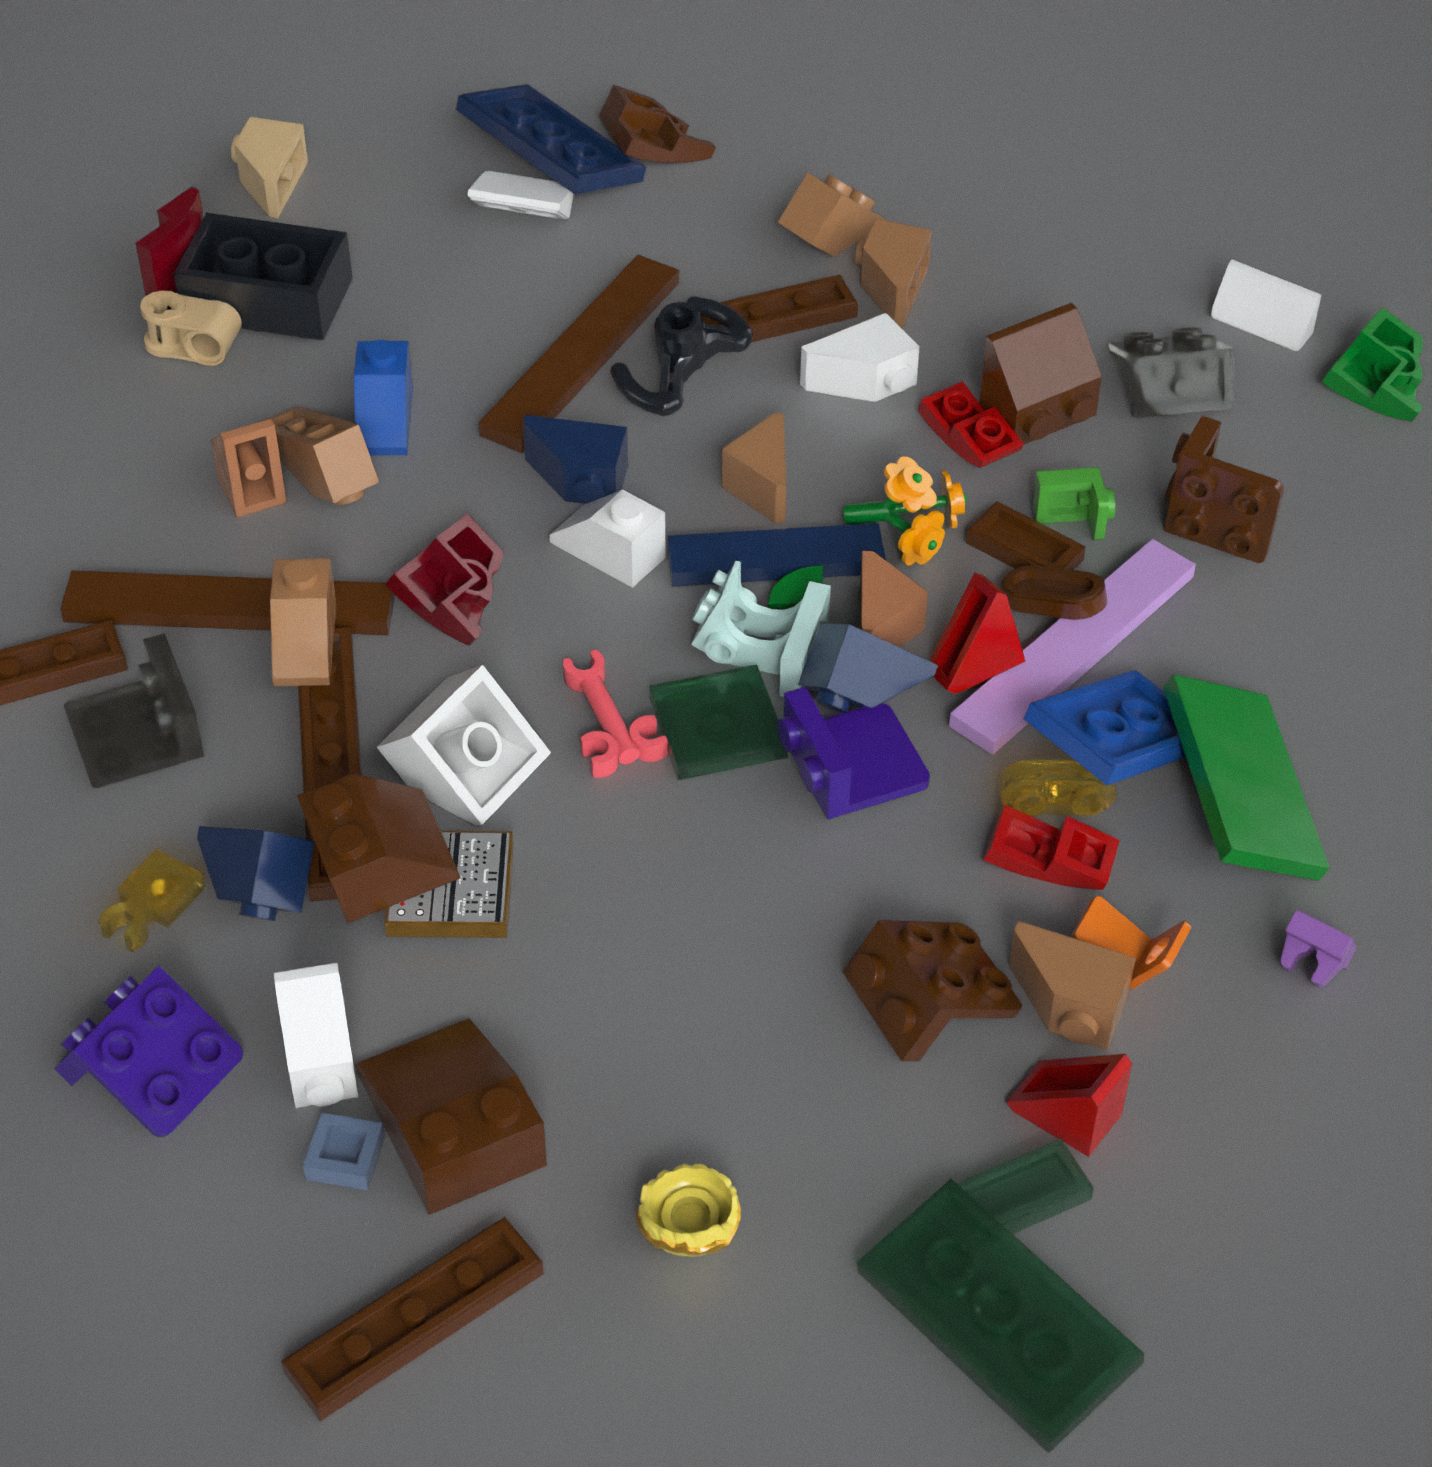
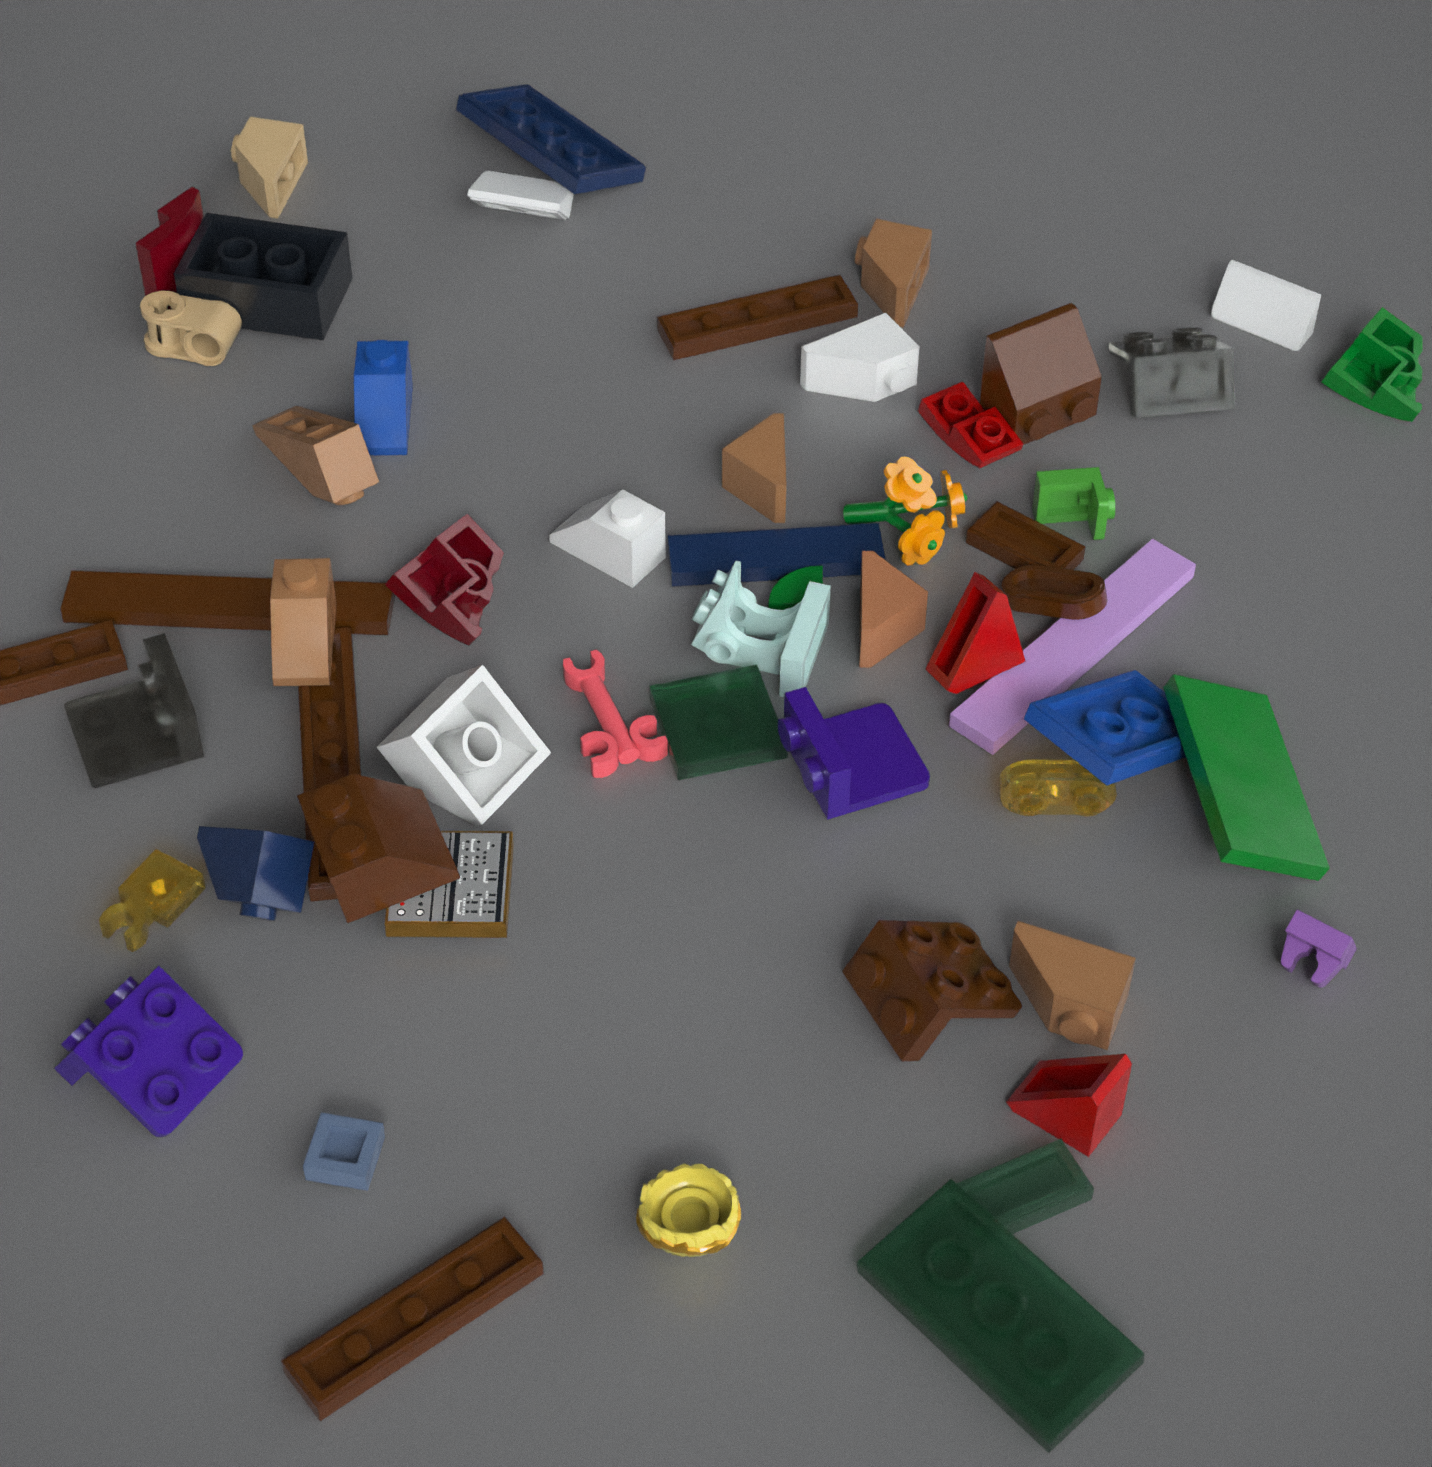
nougat slope [211,419,287,518] -> none
white slope [274,963,358,1108] -> none
reddish brown slope [355,1018,547,1215] -> none
reddish brown tile [478,255,679,453] -> none
dark blue slope [523,415,628,504] -> none
reddish brown slope [599,84,716,163] -> none
black piece [610,296,753,416] -> none
medium nougat slope [778,172,886,257] -> none
dark blue slope [798,622,938,713] -> none
red slope [983,805,1120,890] -> none
orange bracket [1070,896,1192,990] -> none
reddish brown bracket [1164,415,1284,563] -> none

